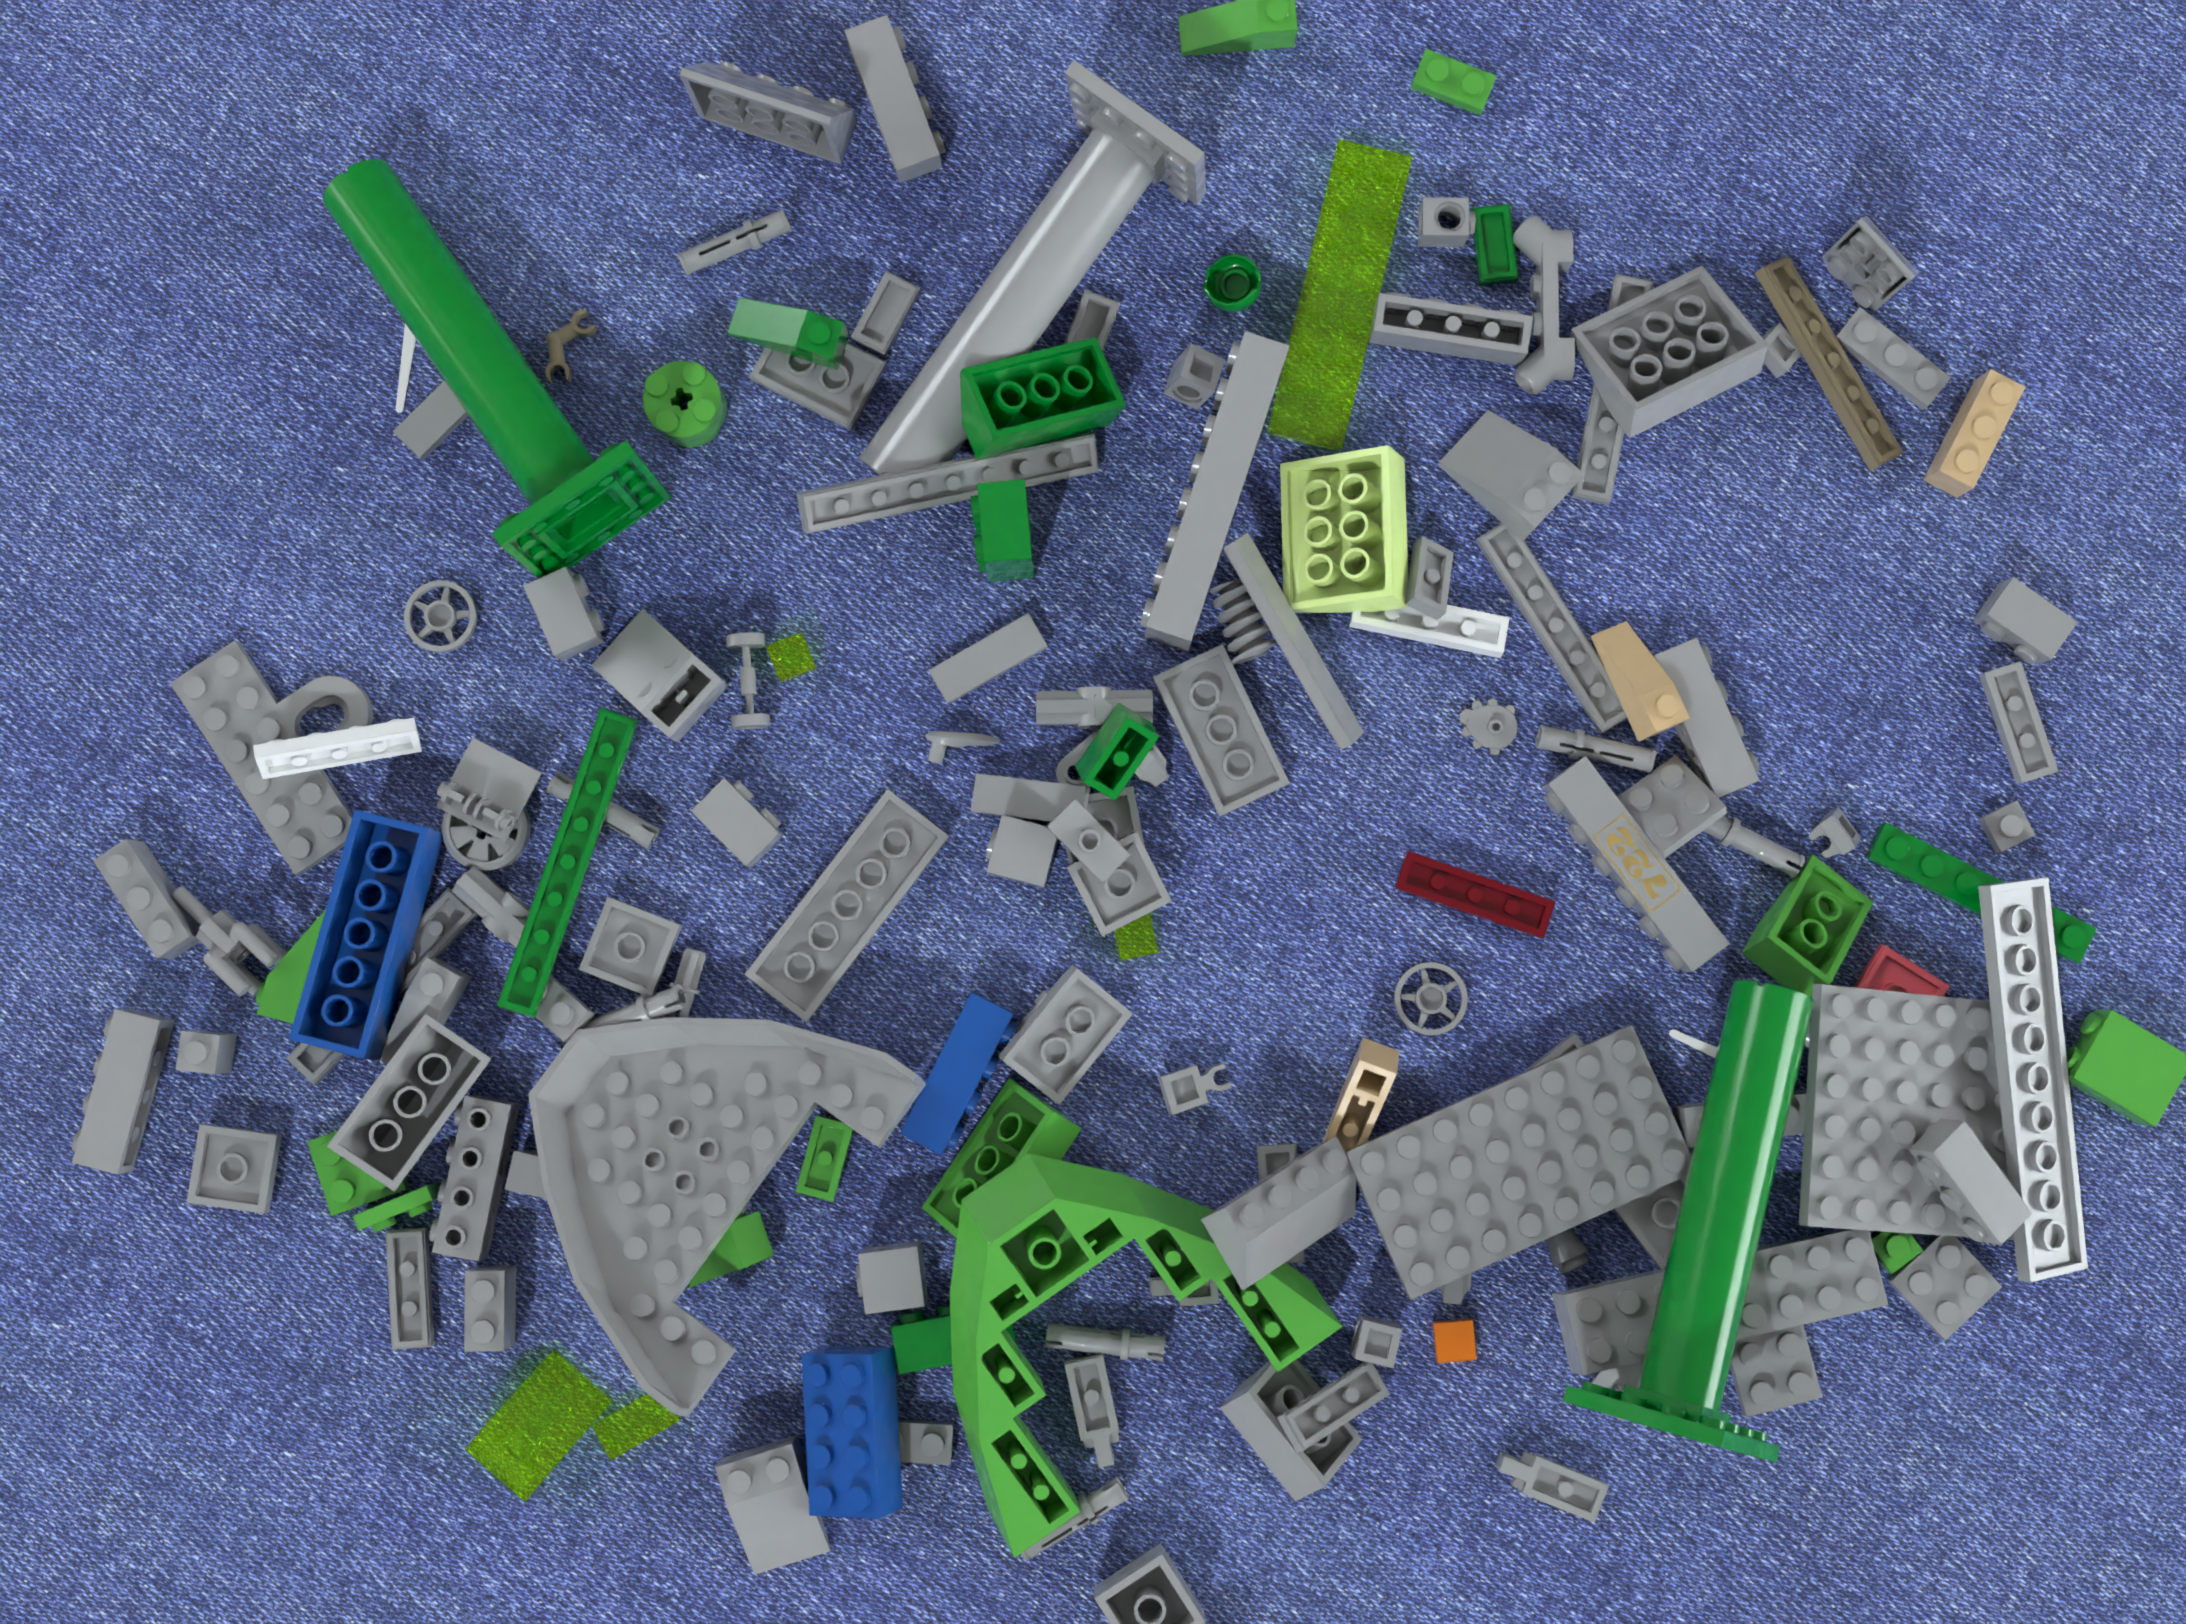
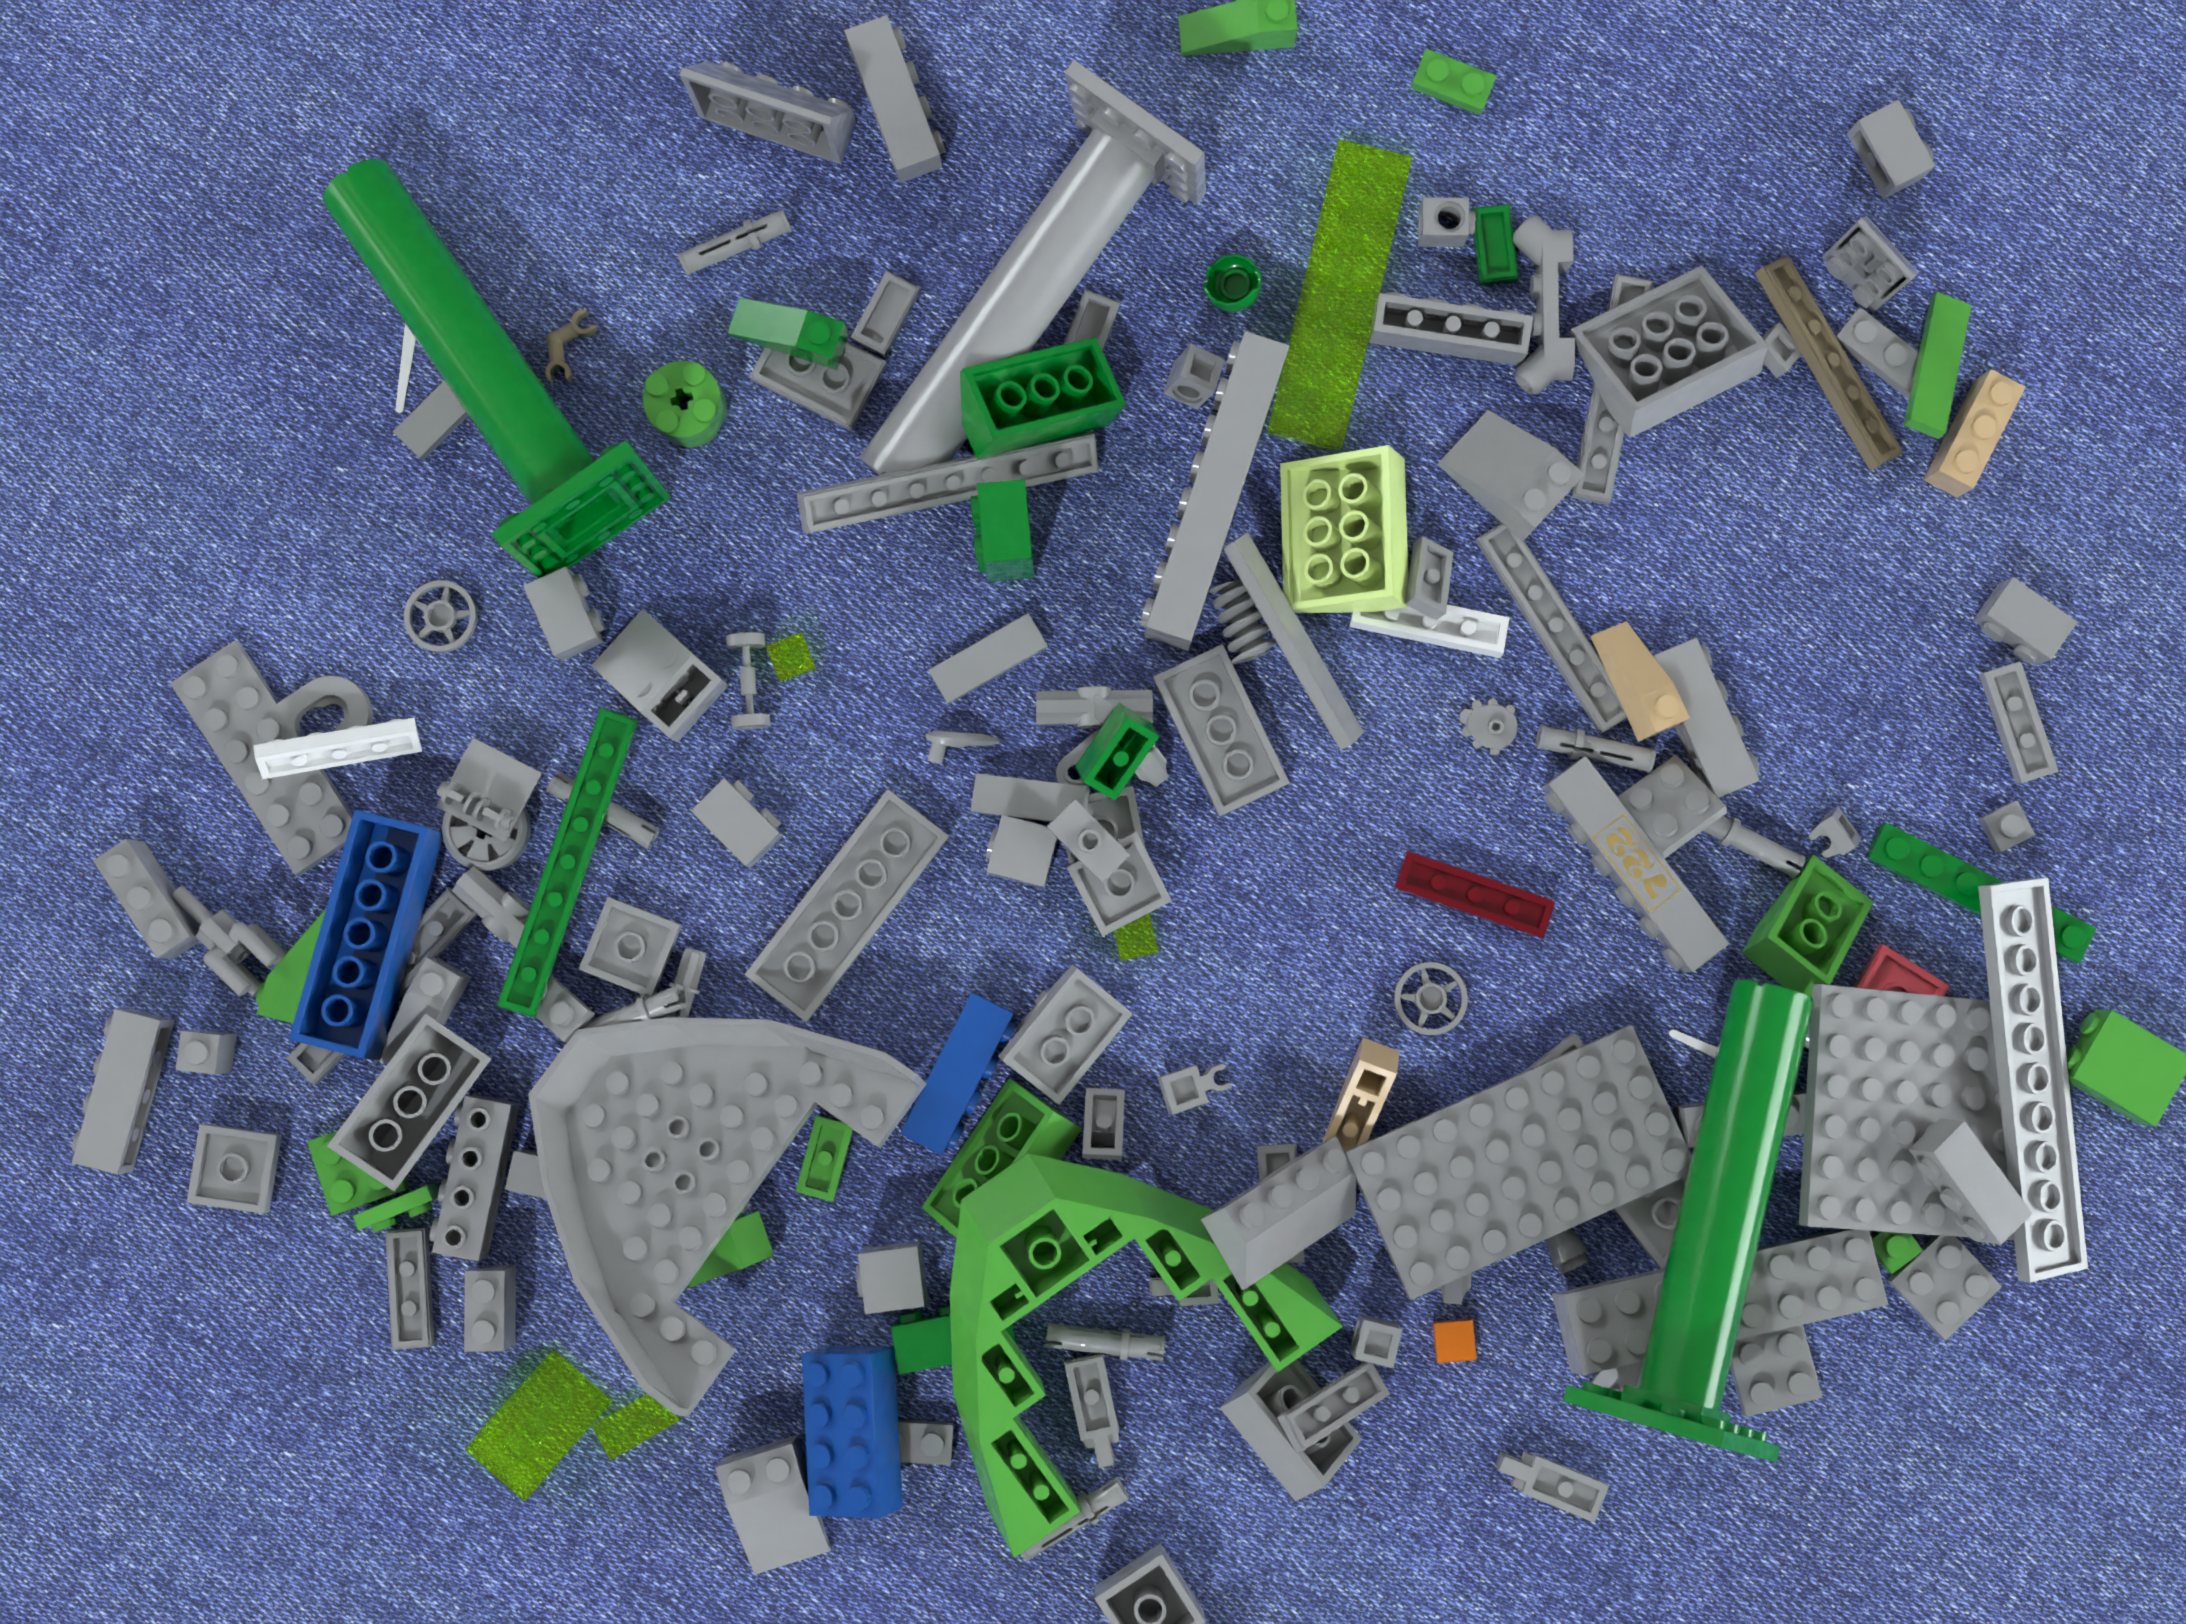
none -> light grey slope [1082,1088,1125,1160]
none -> light grey brick [1847,99,1936,199]
none -> bright green tile [1904,292,1972,439]

